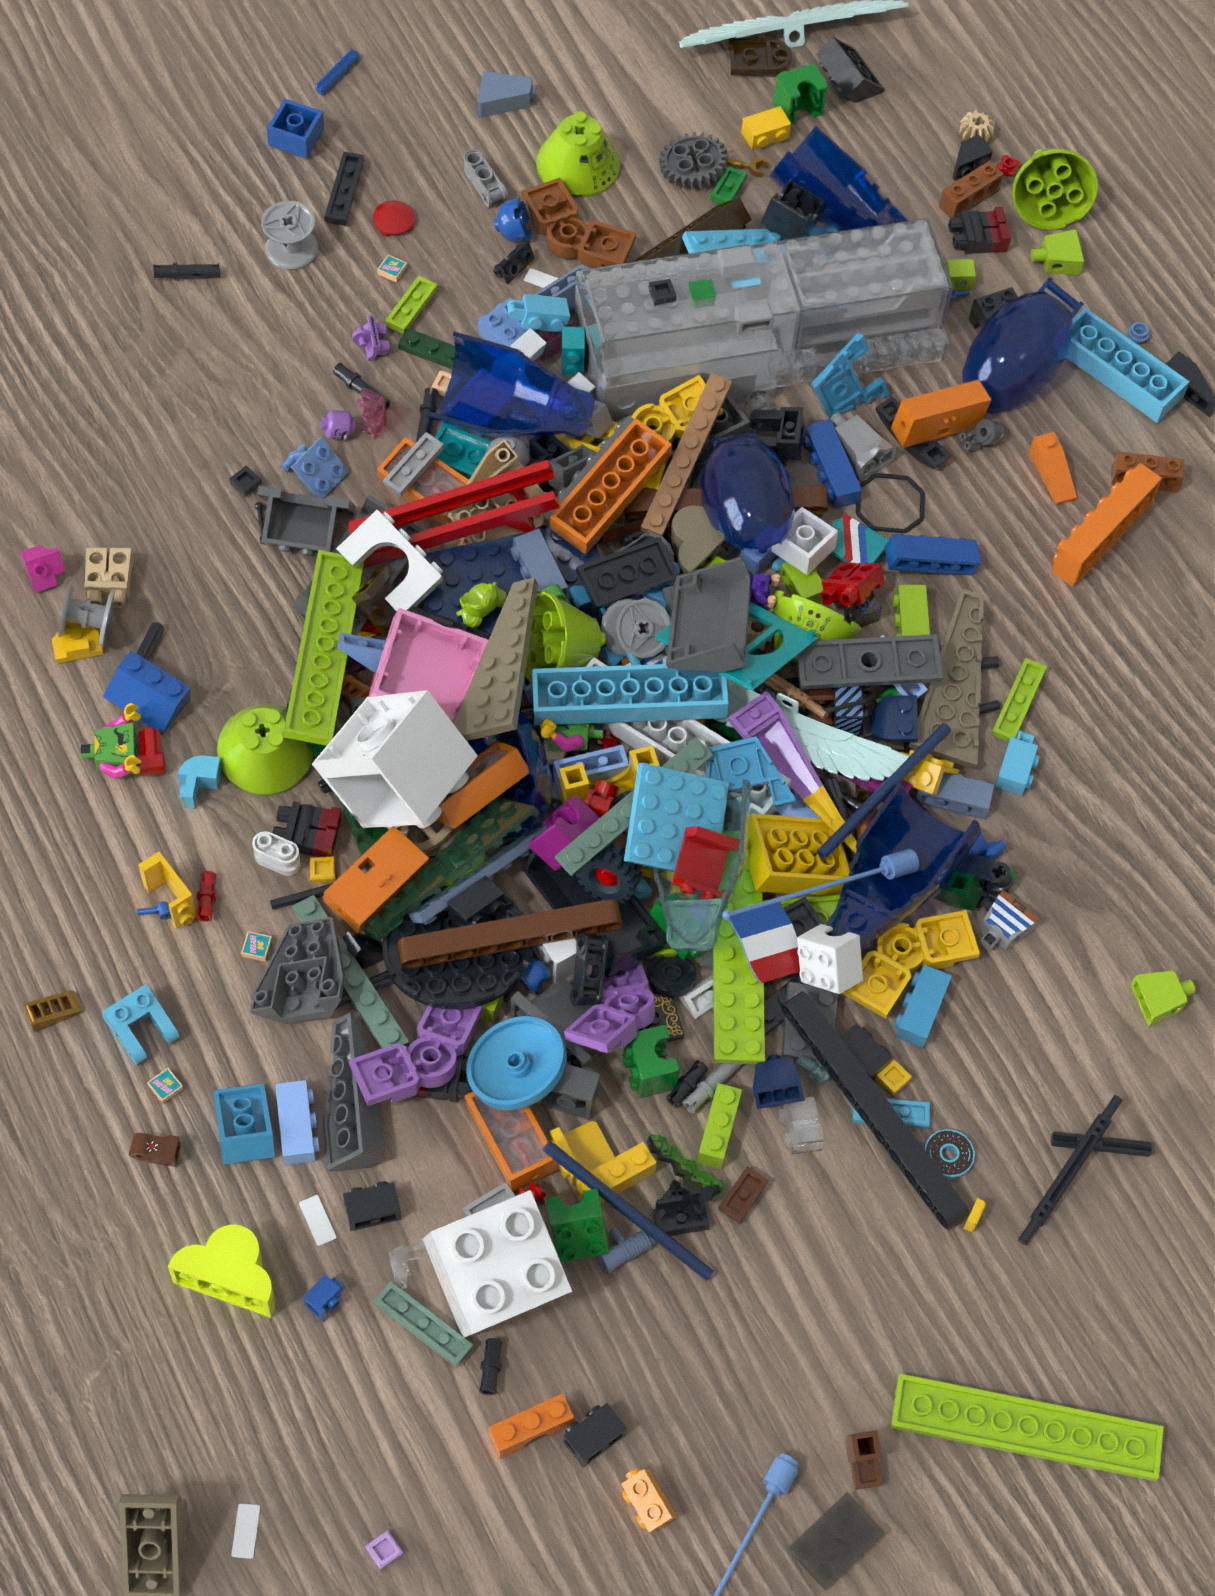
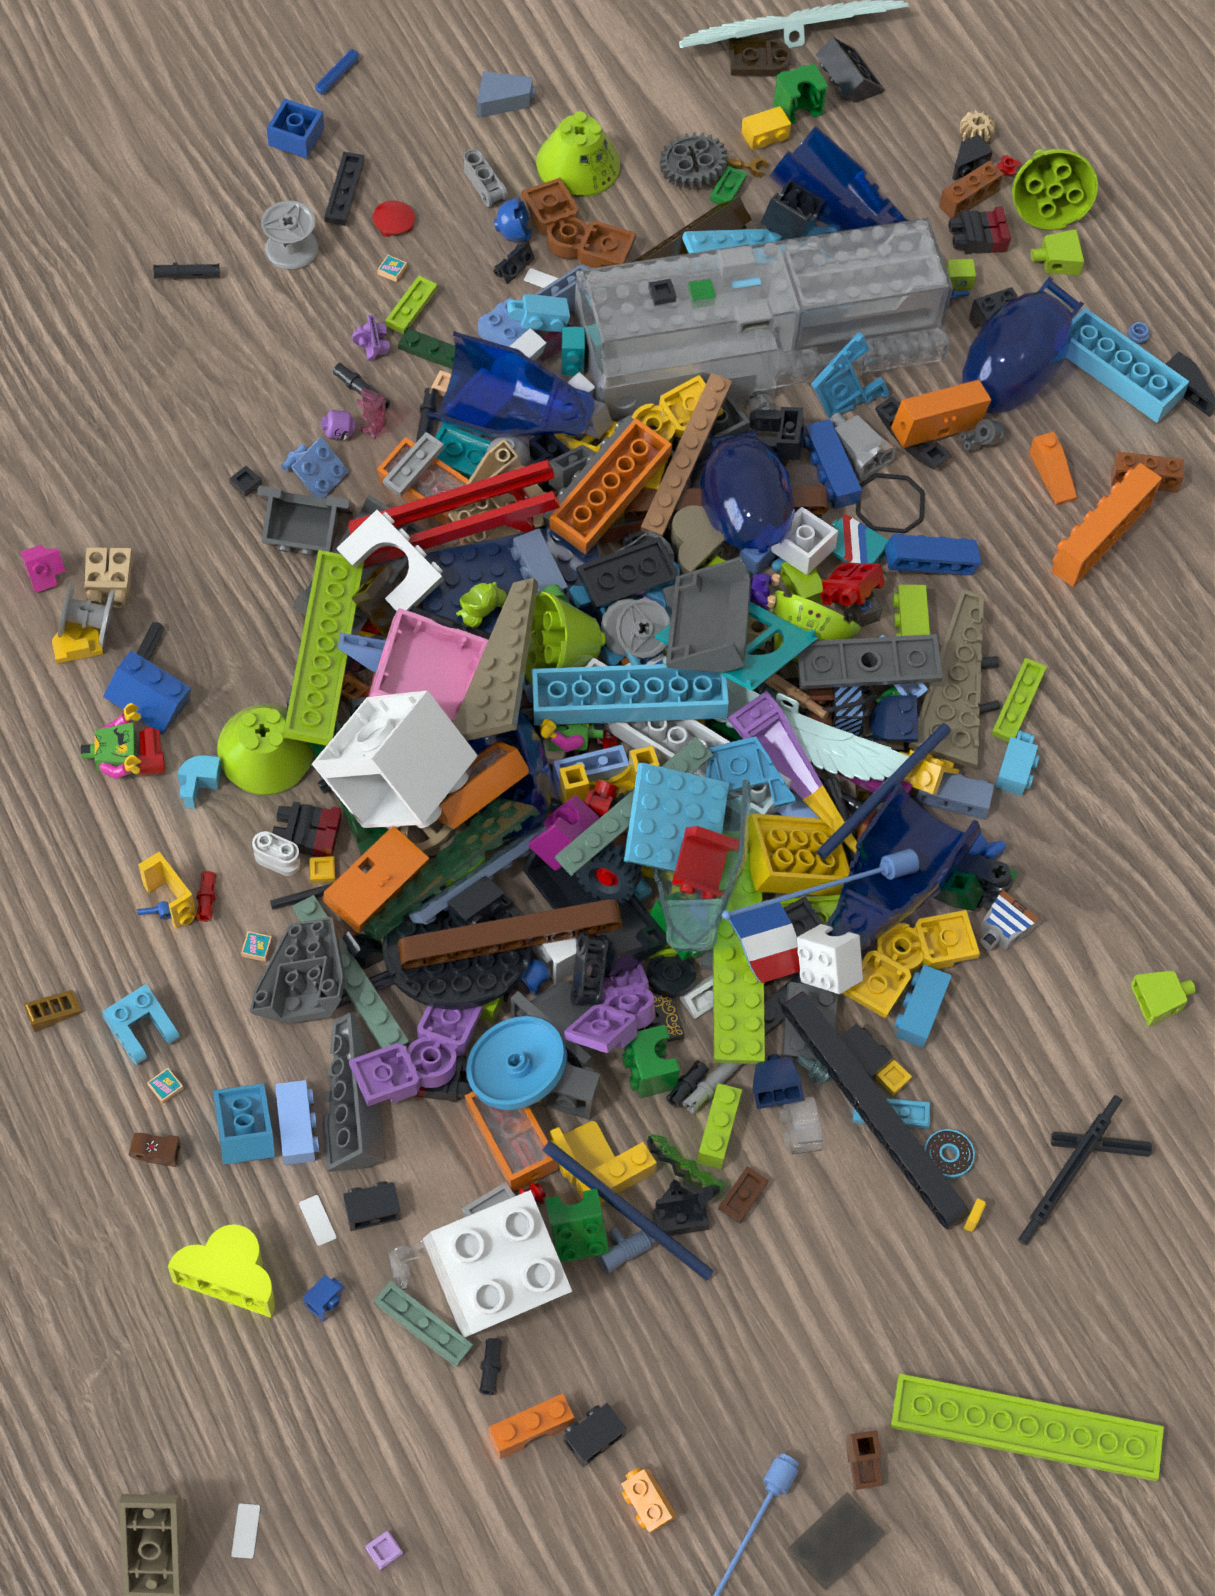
black hinge [254,502,265,545] -> none

